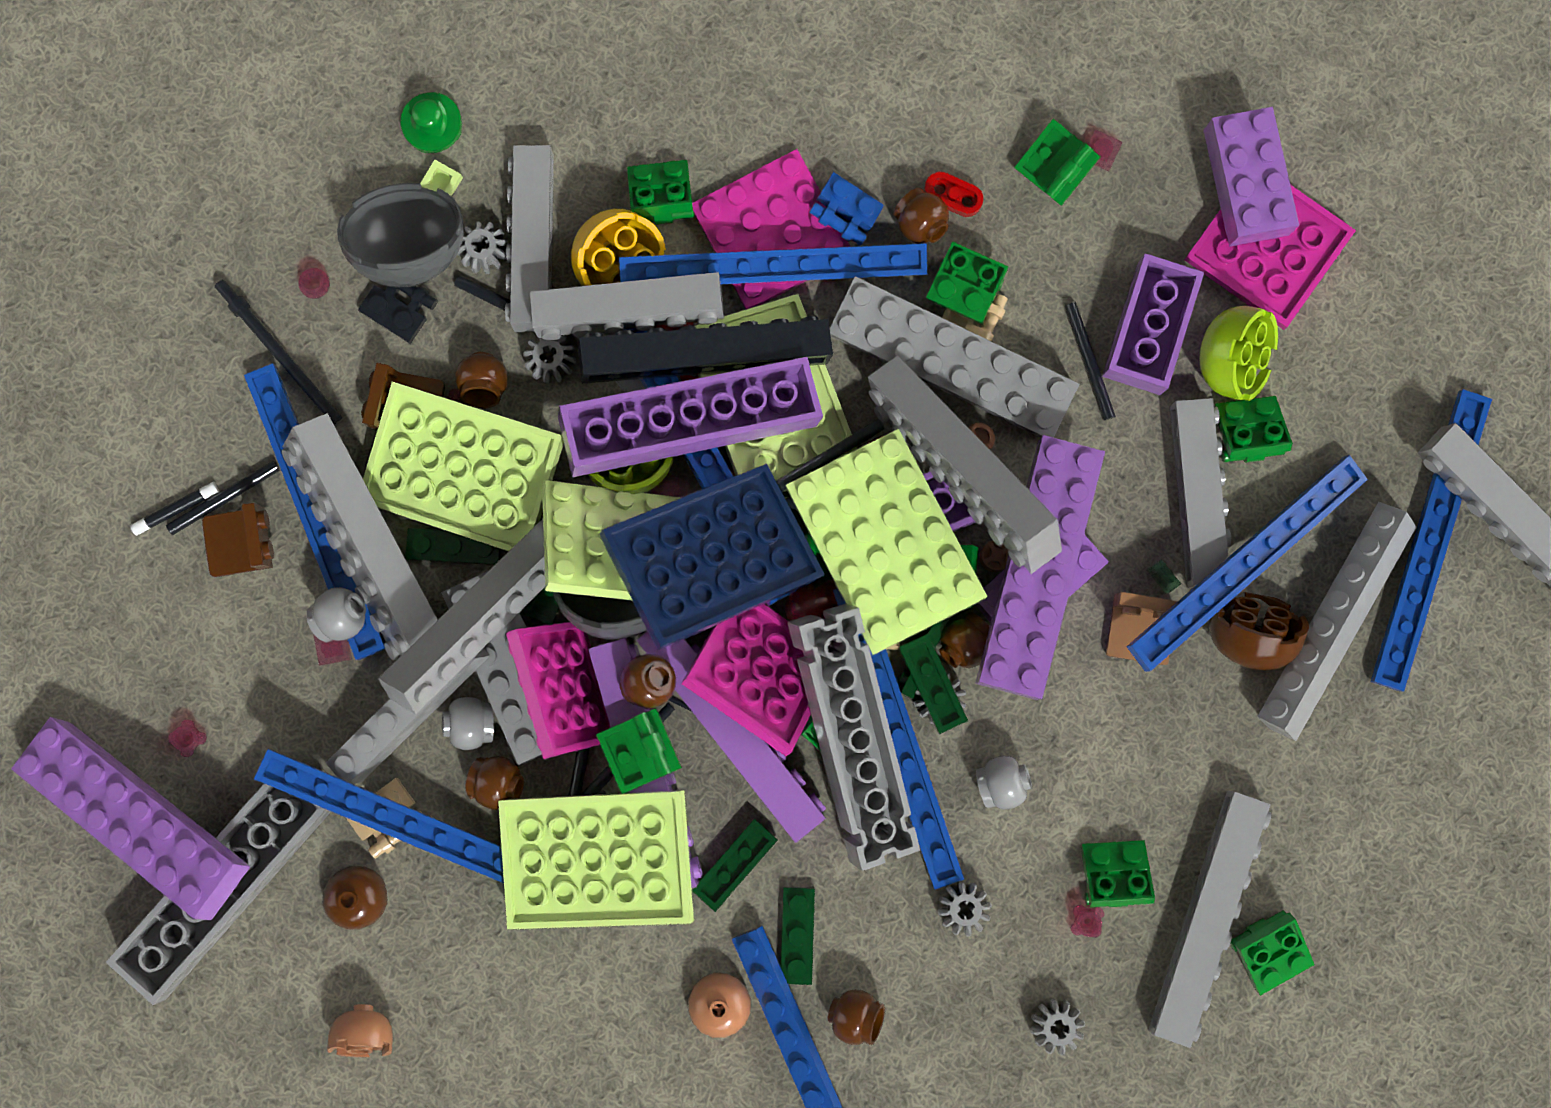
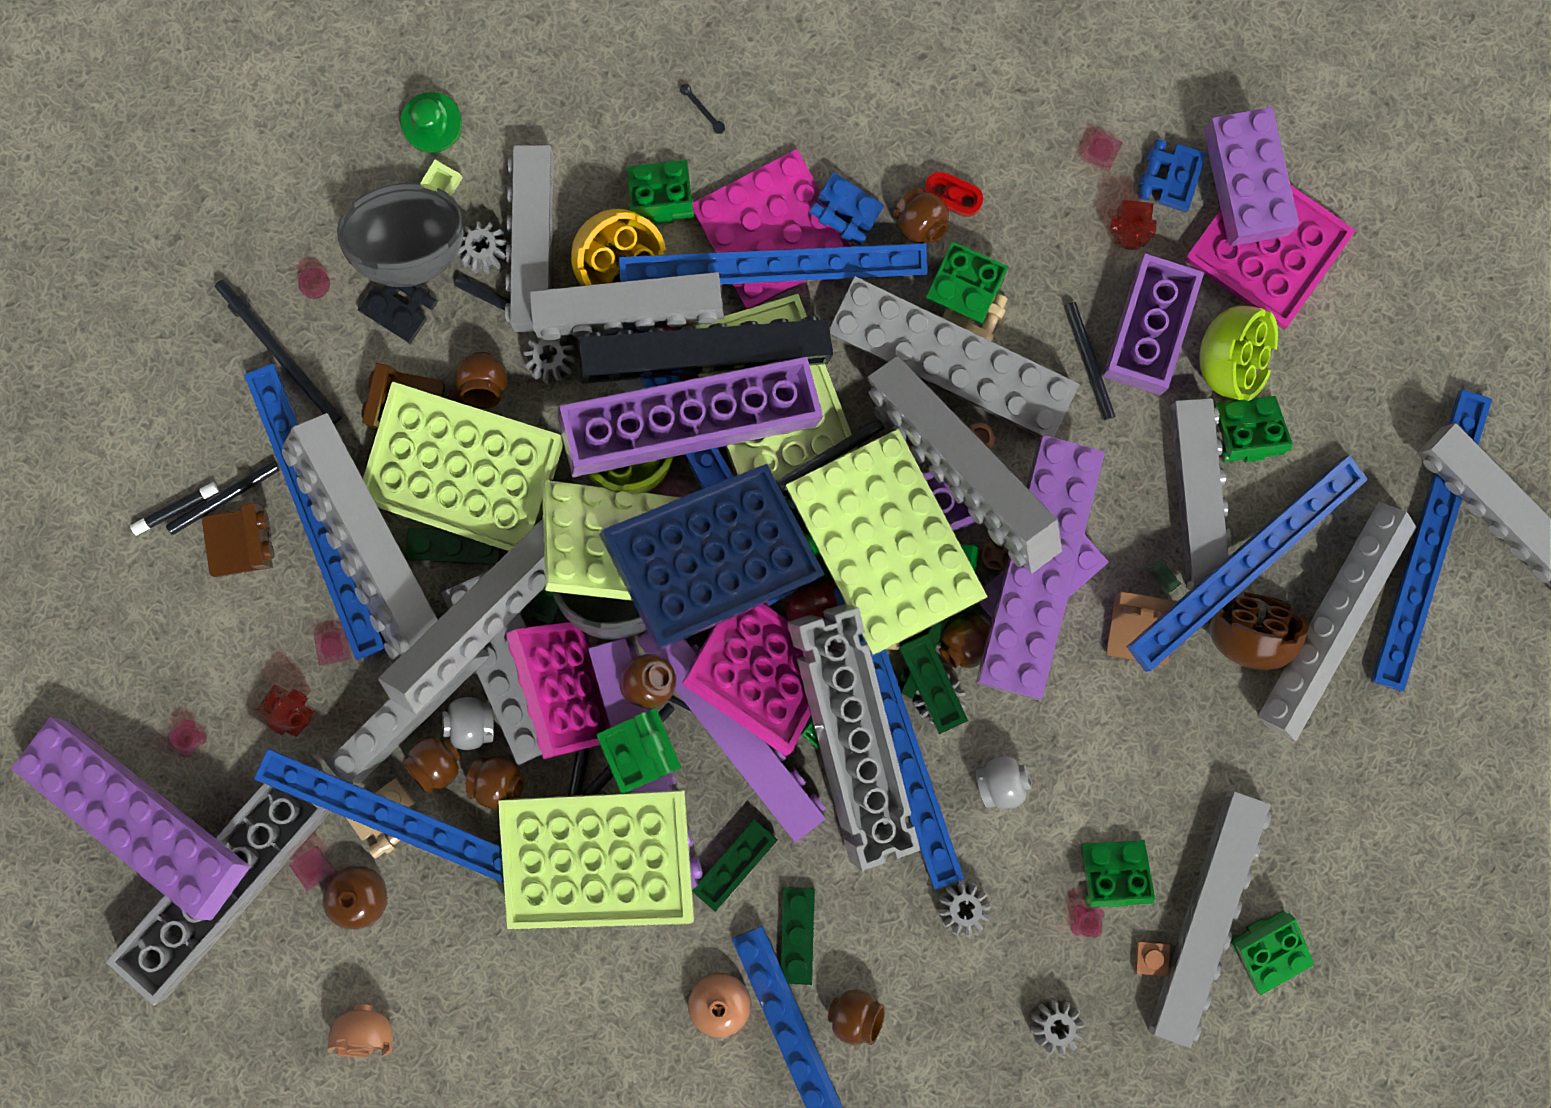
light grey piece [306,587,366,642] -> none
green plate [1014,119,1101,206] -> none
none -> clear red brick [256,684,315,737]
none -> clear pink plate [289,846,336,891]
none -> reddish brown piece [402,736,461,794]
none -> black hinge [680,84,725,134]
none -> clear red brick [1110,200,1157,250]
none -> nougat plate [1135,941,1170,976]
none -> blue plate [1138,139,1206,212]

